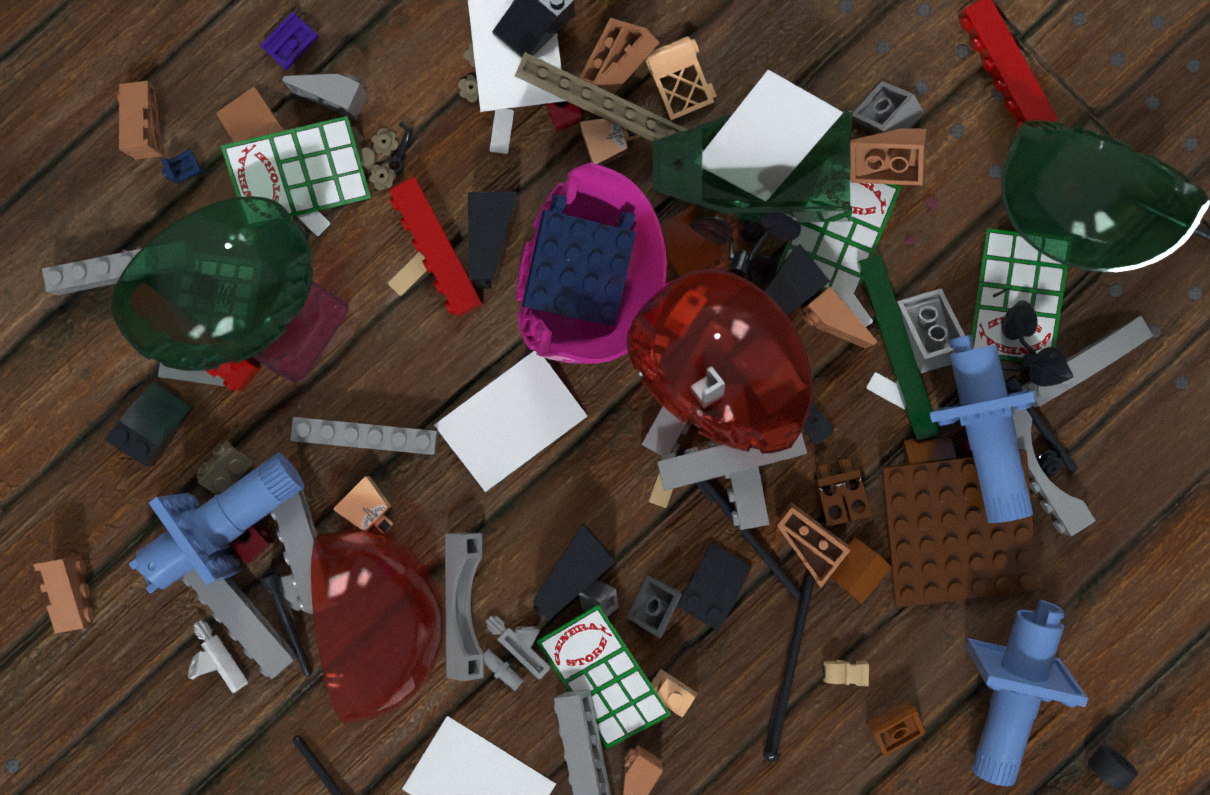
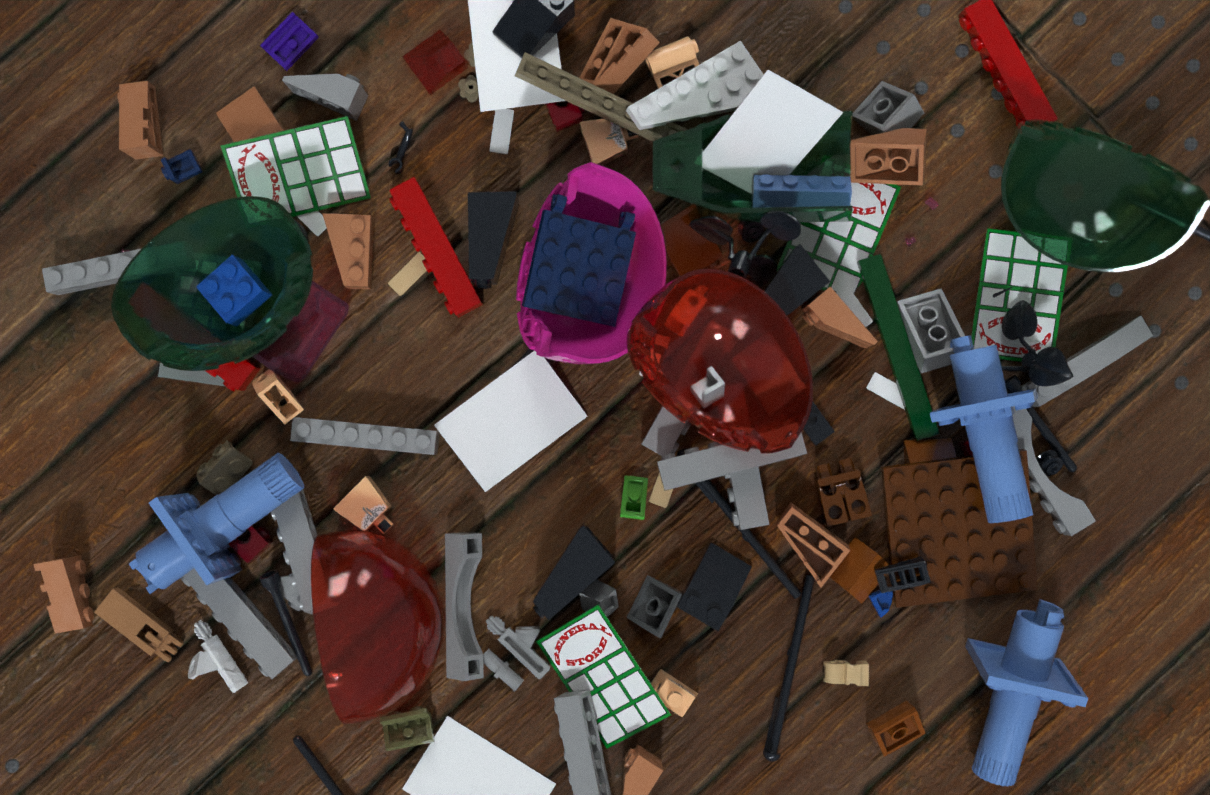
black slope [105,381,194,467] -> none
dark tan plant [351,127,399,191] -> none
black tyre [1088,745,1138,791] -> none
none -> medium nougat hinge [94,587,184,662]
none -> blue brick [196,255,272,326]
none -> light nougat torso [252,368,304,424]
none -> nougat wedge [322,213,374,290]
none -> olive bracket [380,706,435,751]
none -> clear red slope [402,30,468,95]
none -> bright green slope [620,475,648,520]
none -> white wing [626,41,764,130]
none -> medium blue brick [752,174,852,215]
none -> blue tile [868,590,893,618]
none -> black slope [874,556,931,593]

